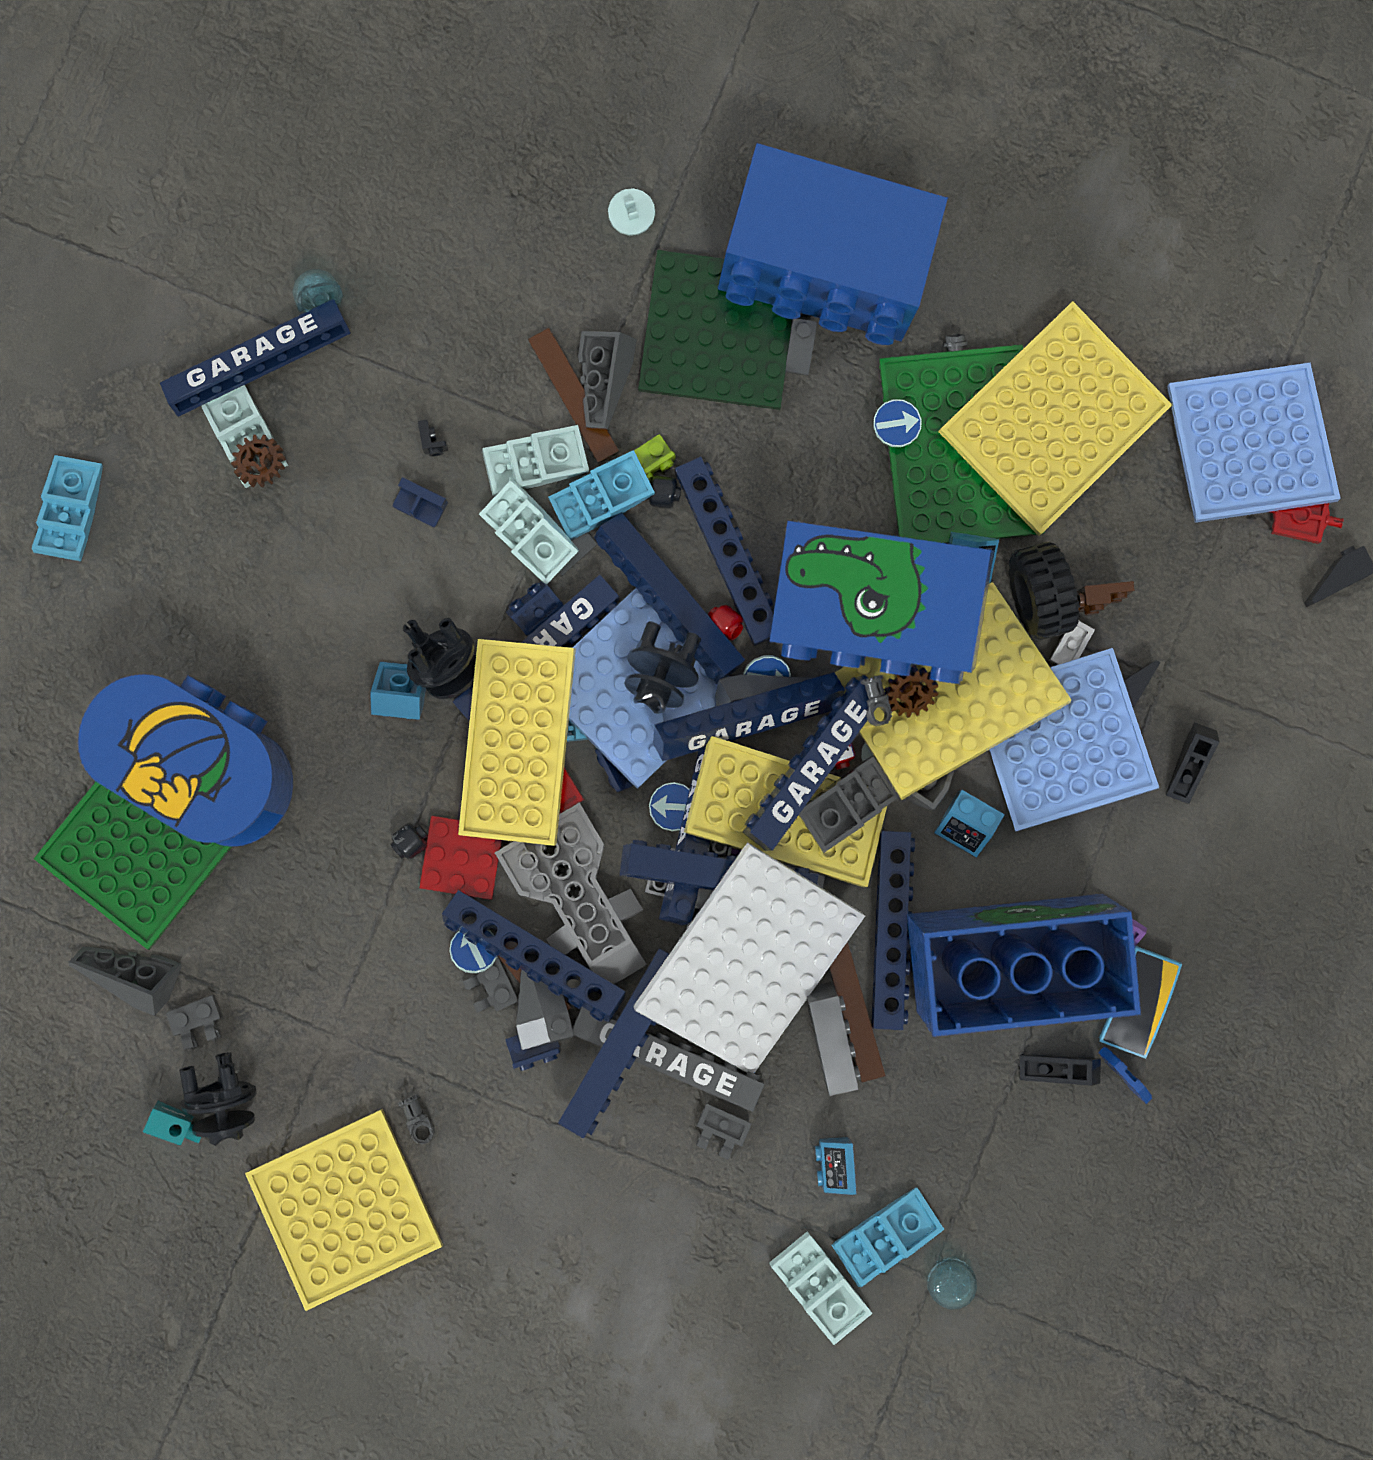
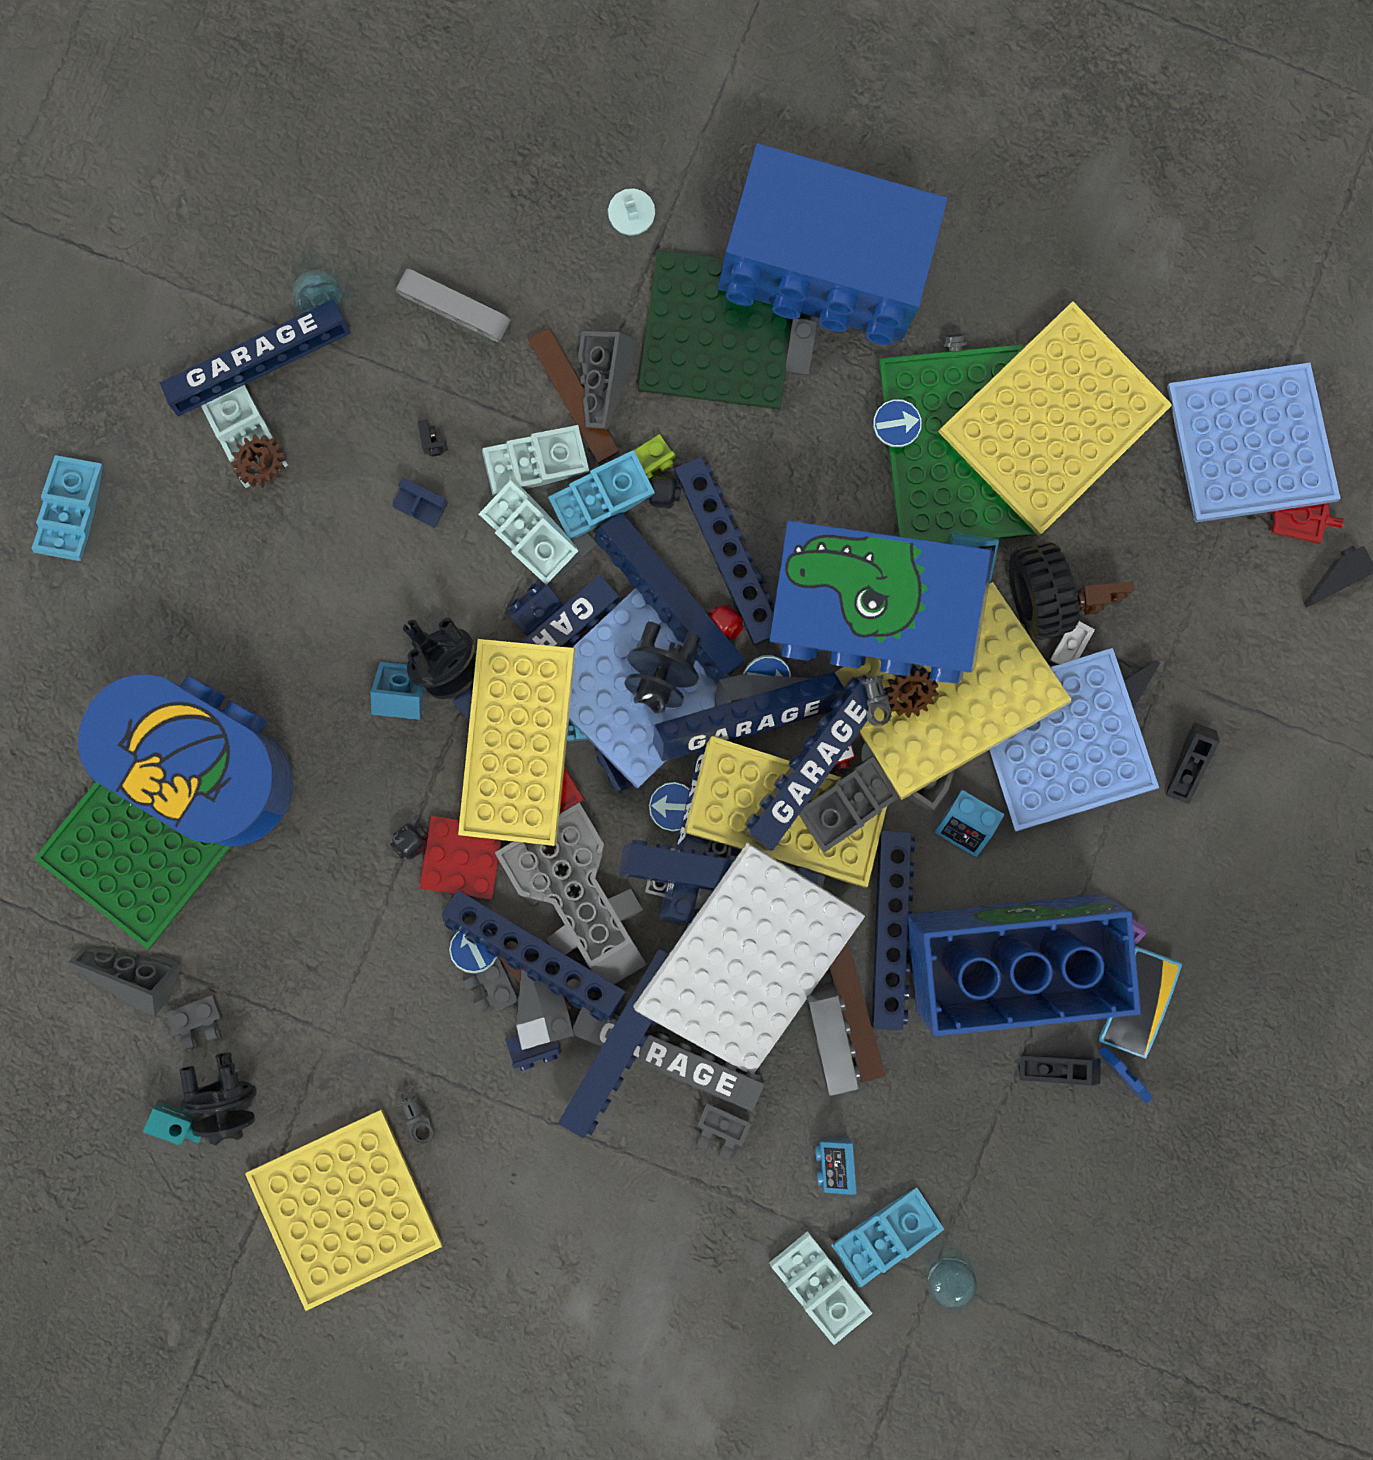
none -> light grey beam [395,269,511,342]

